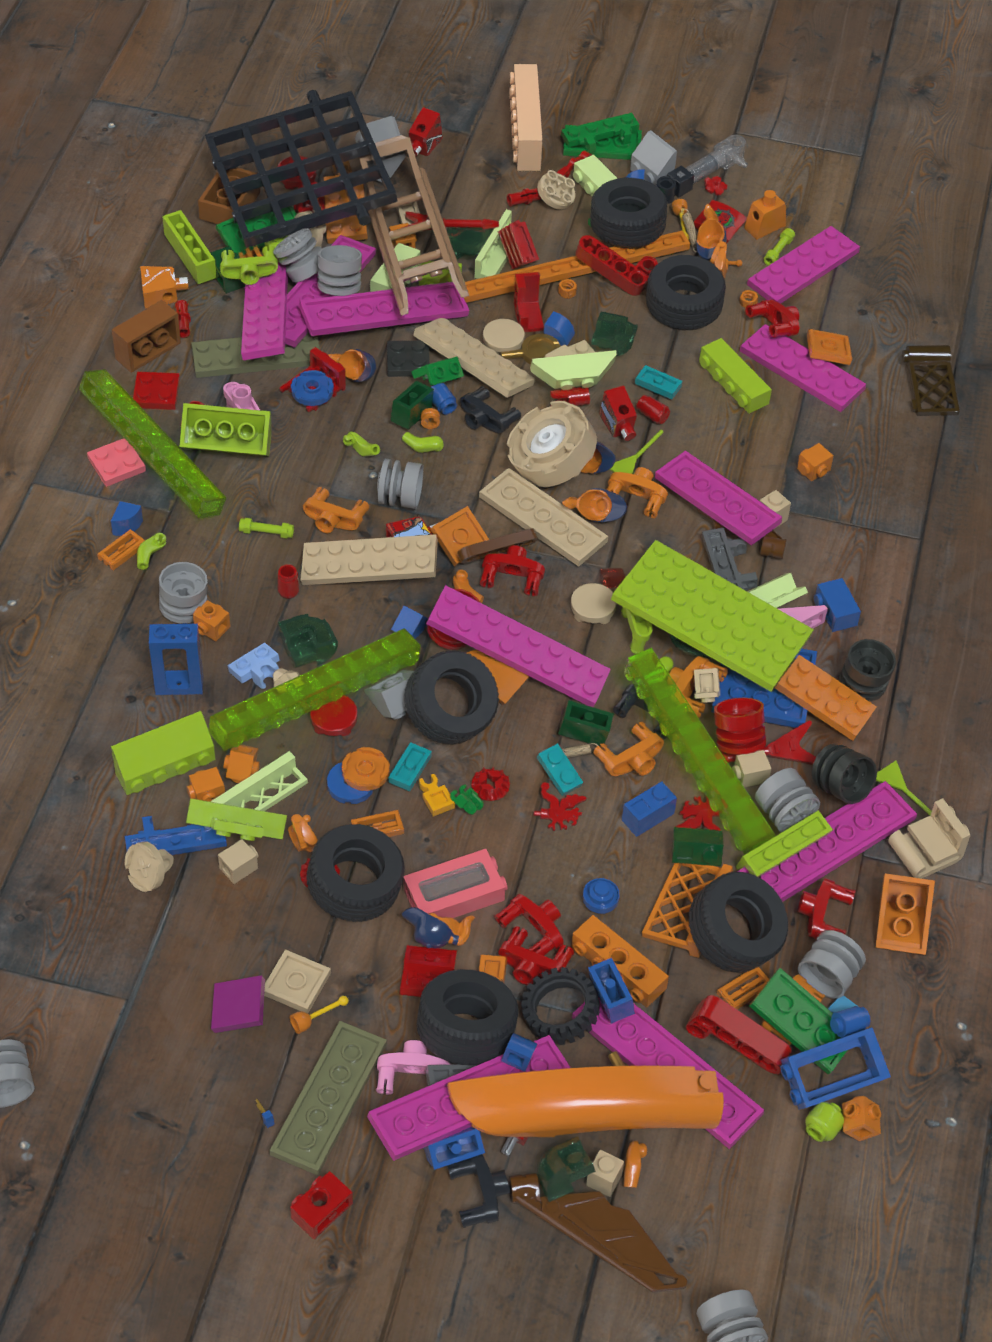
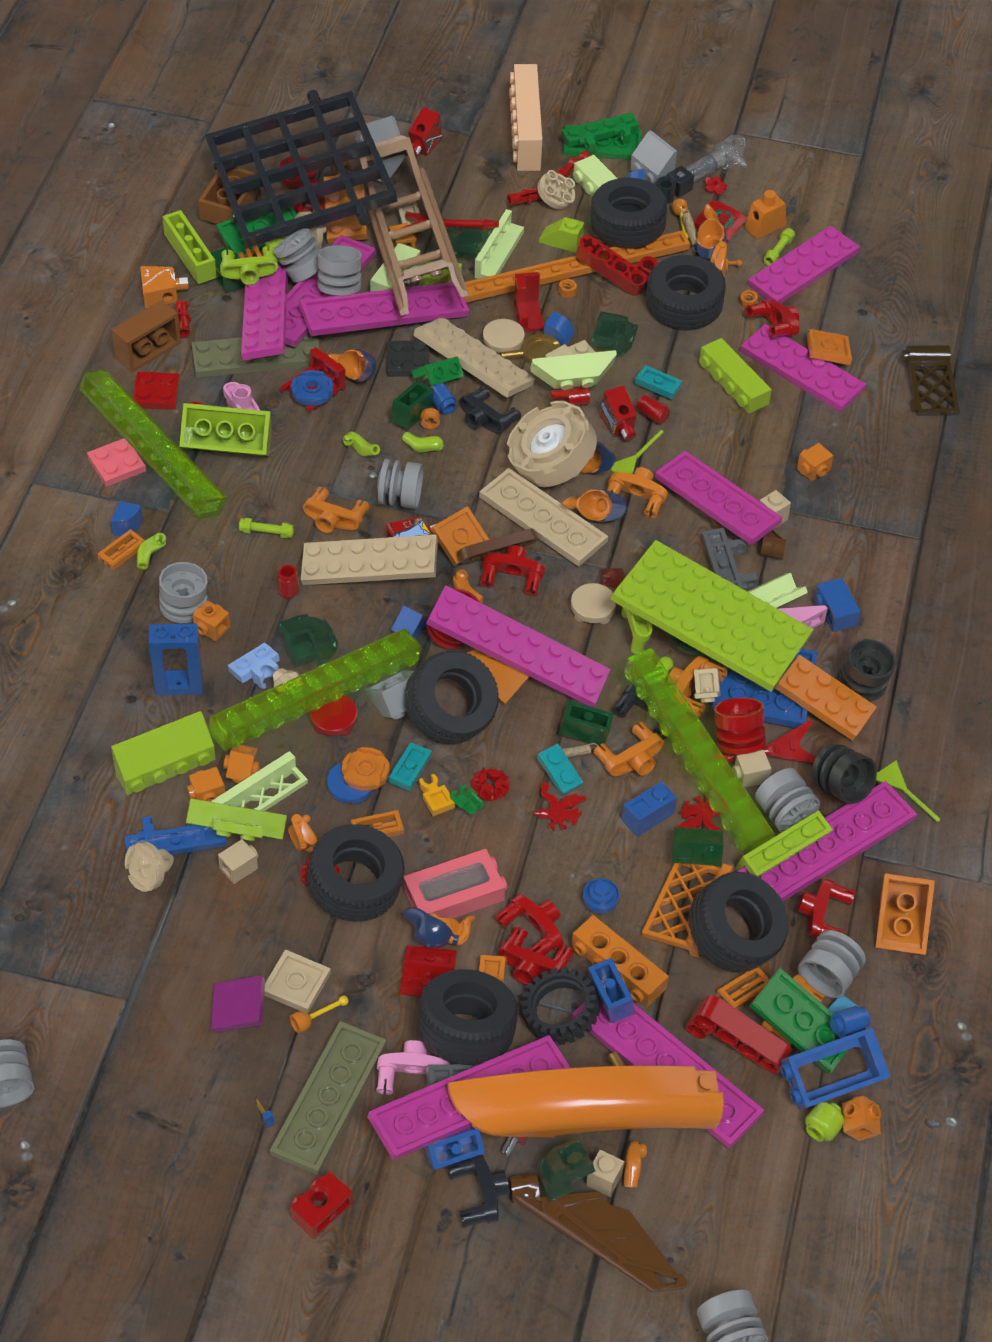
red plate [498,220,539,269] -> none
blue brick [501,1033,537,1072] -> none
tan piece [888,798,970,879] -> none
none -> lime slope [539,217,584,253]

